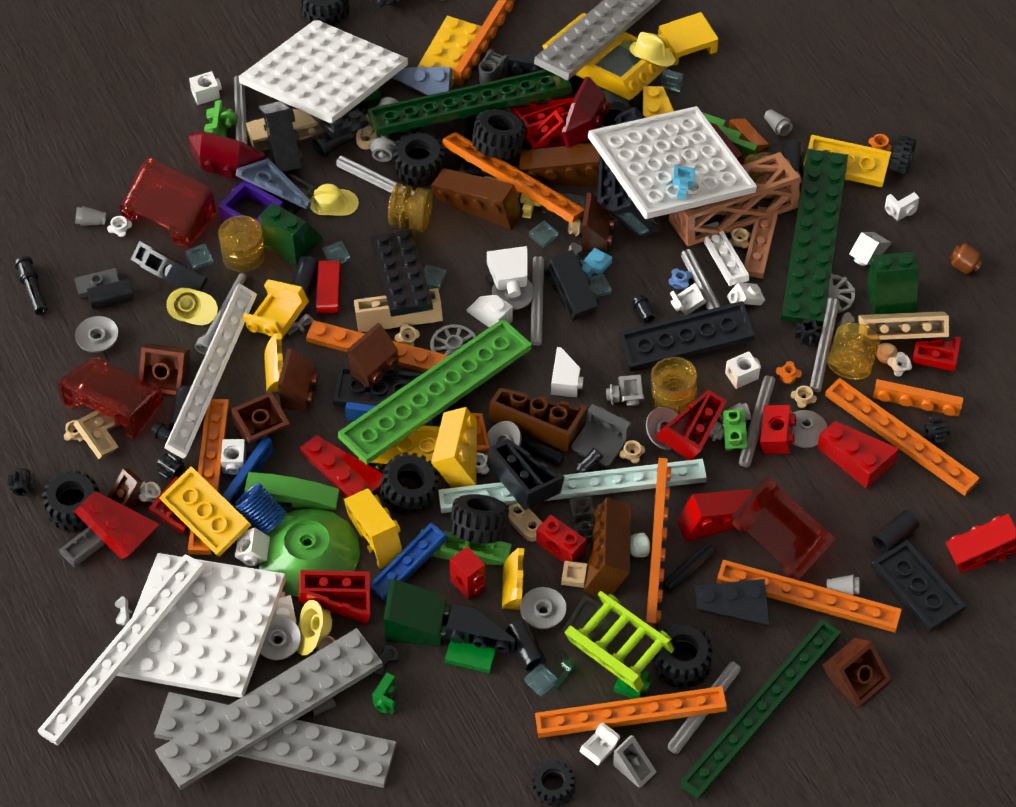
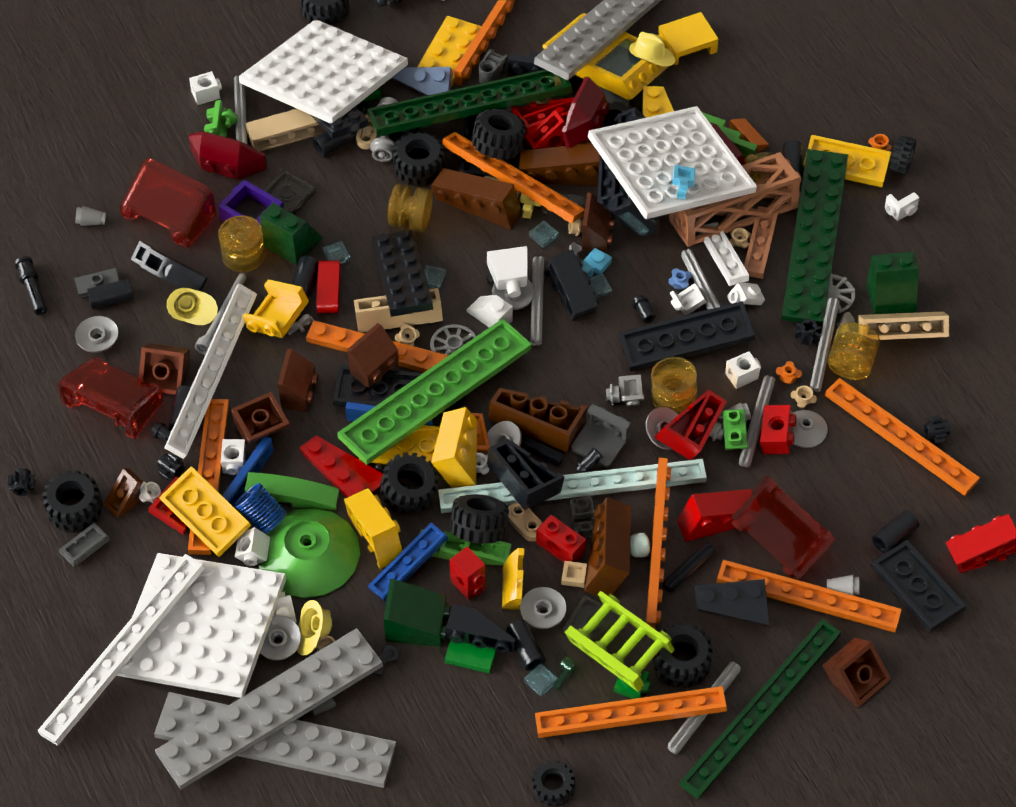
tan plate [64,420,84,442] -> none
tan plate [74,404,122,459] -> none
red wedge [74,491,159,560] -> none
white plate [107,216,132,237] -> none
piece [115,596,132,626] -> none
clear light blue tile [186,244,213,270] -> none
sand blue wing [236,158,312,209] -> none
black wedge [258,101,303,172] -> none
yellow slope [264,333,283,393] -> none
red wedge [298,570,370,625] -> none
light yellow piece [310,184,359,216] -> none
light grey axle [336,156,425,207] -> none
green bracket [372,673,397,715] -> none
white slope [551,347,584,398] -> none
white bracket [579,723,620,766] -> none
light grey slope [613,735,657,788] -> none
tan plate [619,440,645,464] -> none
clear light blue tile [661,69,683,92] -> none
light grey cone [764,109,792,136] -> none
red wedge [817,421,899,489] -> none
white slope [849,232,892,266] -> none
orange plate [873,379,963,417] -> none
tan plate [876,343,898,364] -> none
white plate [887,352,912,377] -> none
red wing [912,336,961,371] -> none
dark orange head [949,243,982,274] -> none

